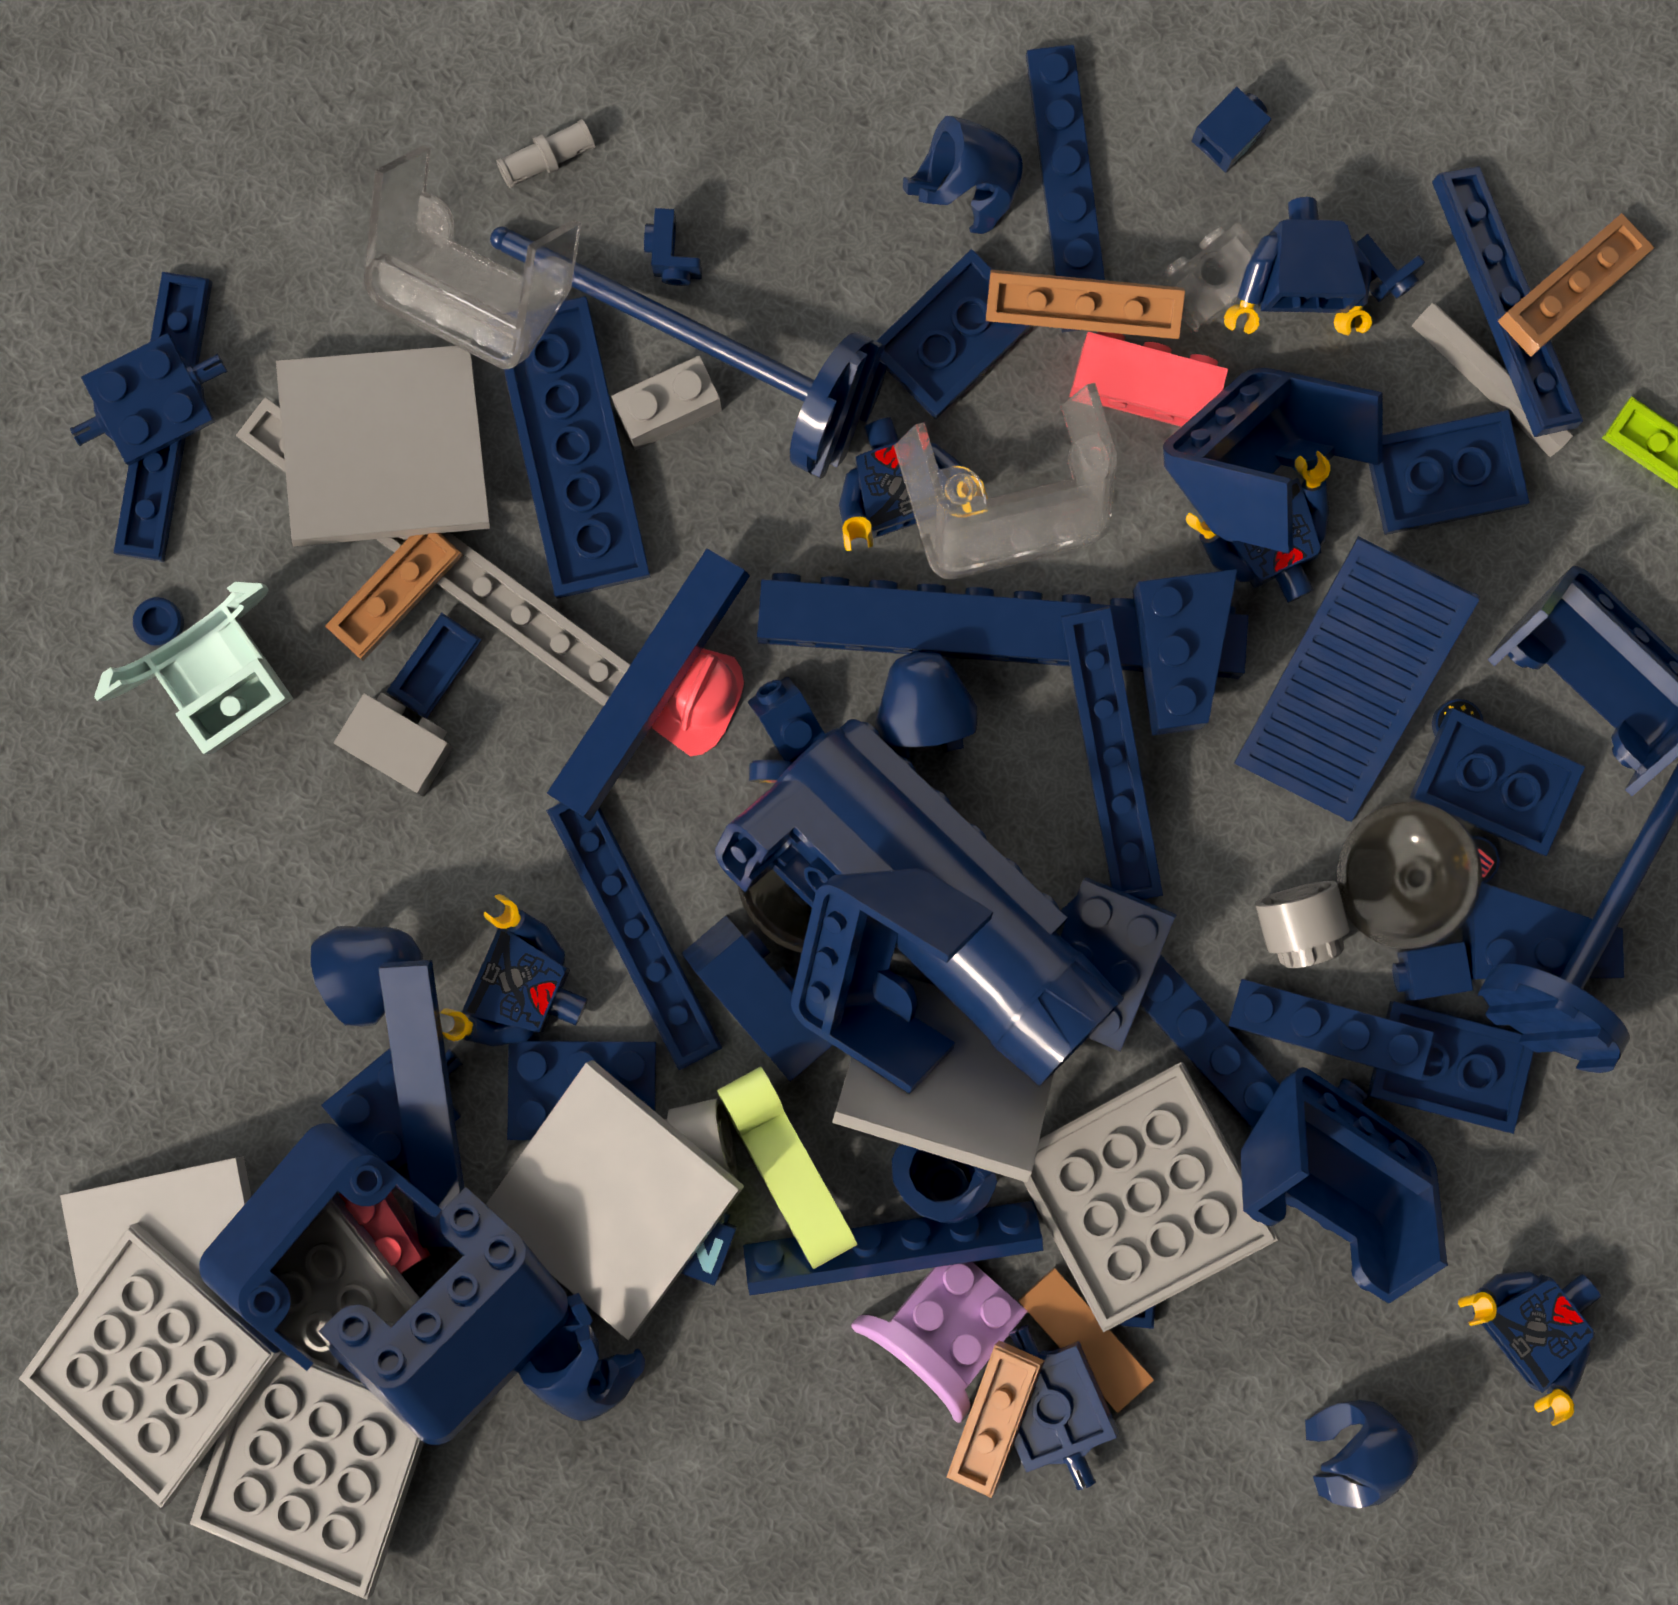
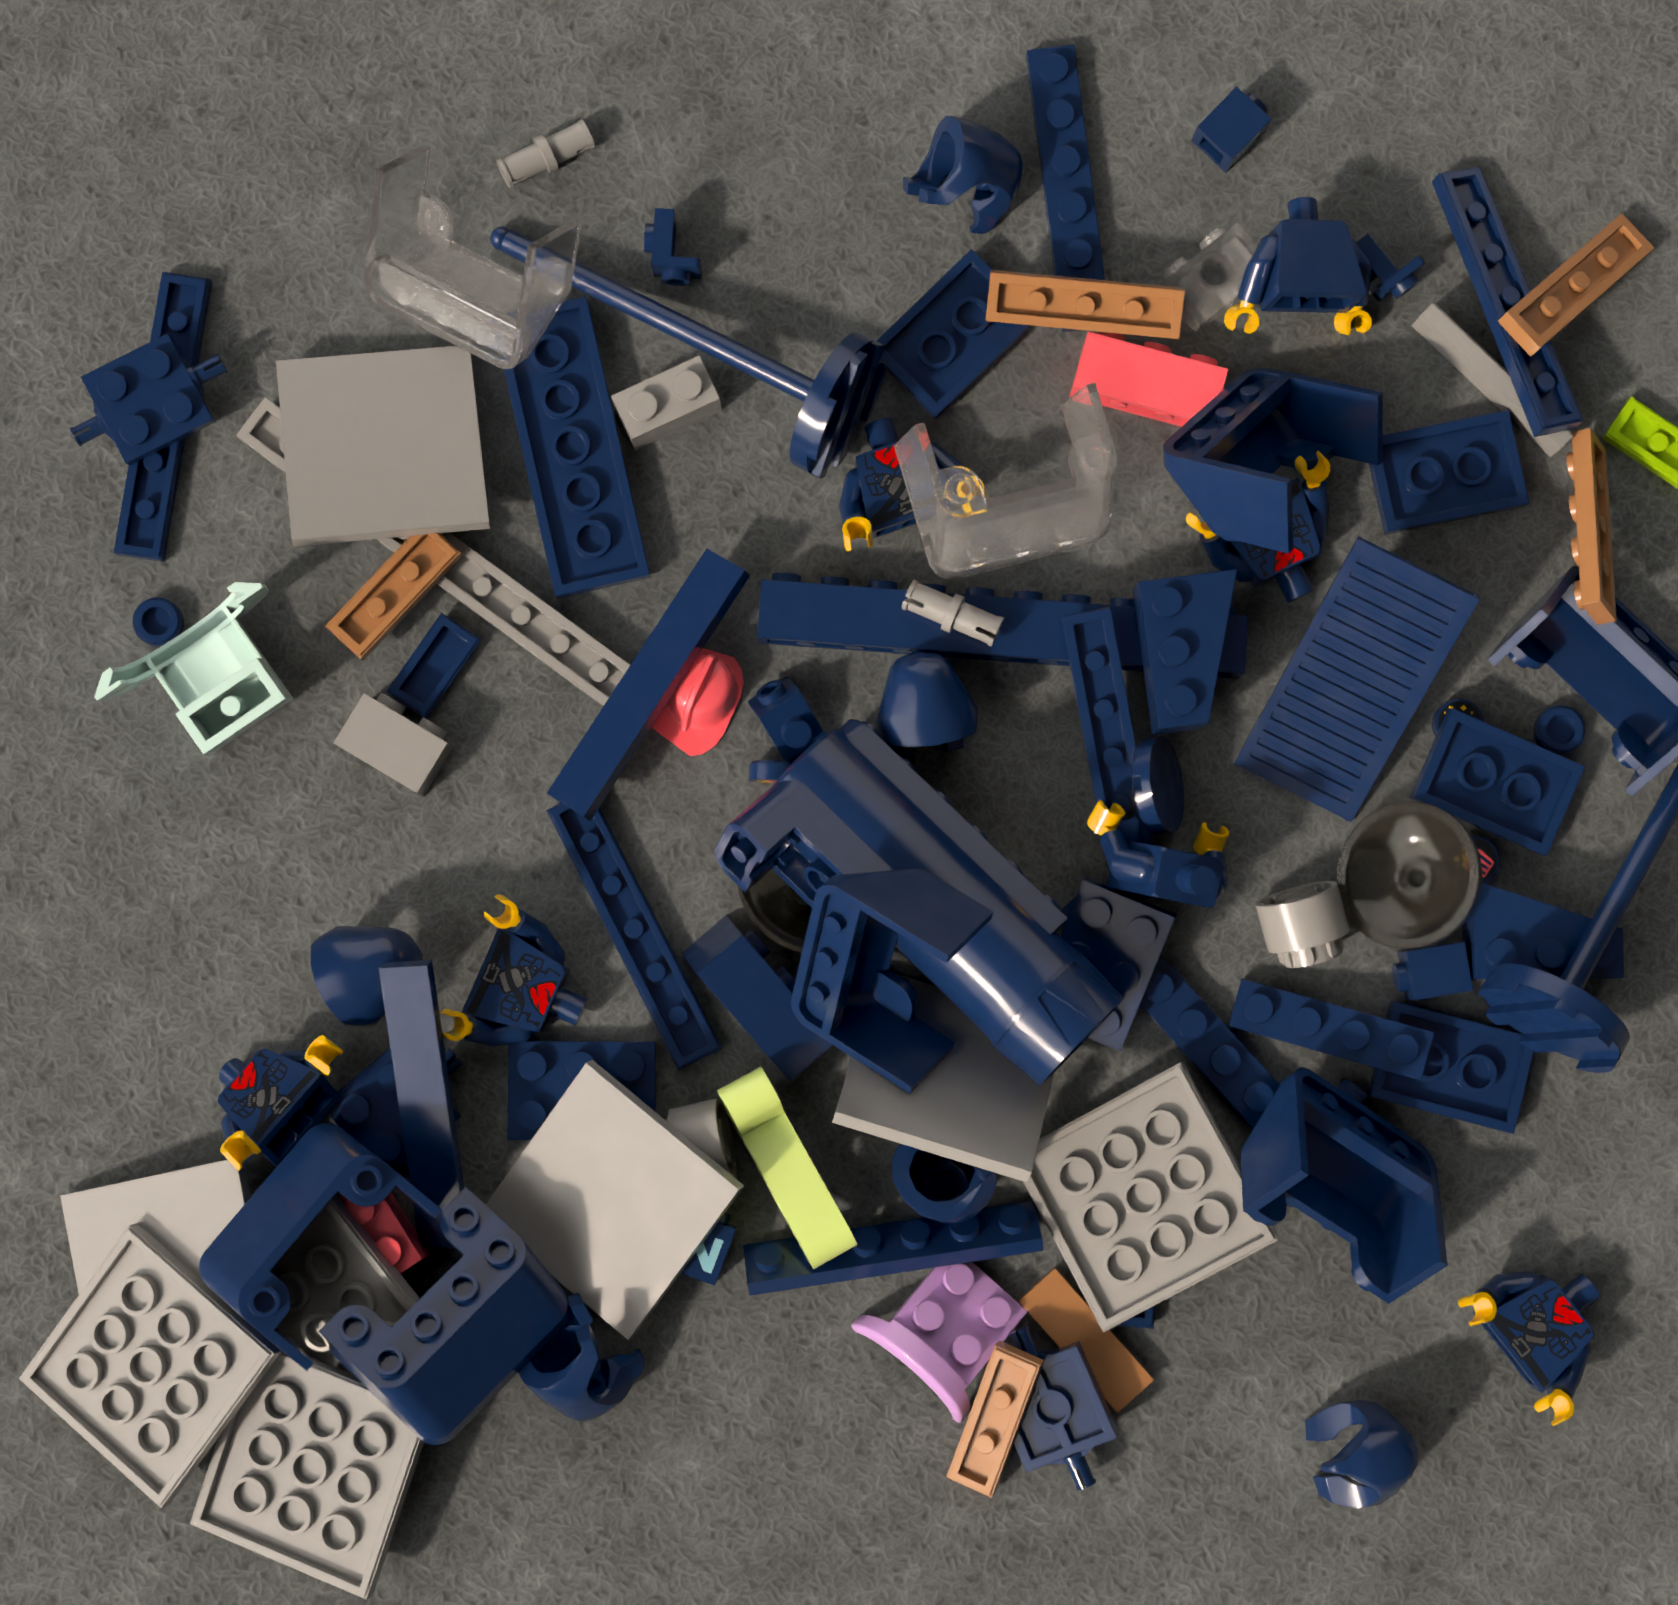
none -> dark blue torso [217,1035,344,1171]
none -> light grey pin [902,579,1004,647]
none -> dark blue torso [1087,800,1229,908]
none -> dark blue tile [1132,736,1184,834]
none -> dark blue tile [1533,705,1585,755]
none -> medium nougat plate [1566,428,1617,625]

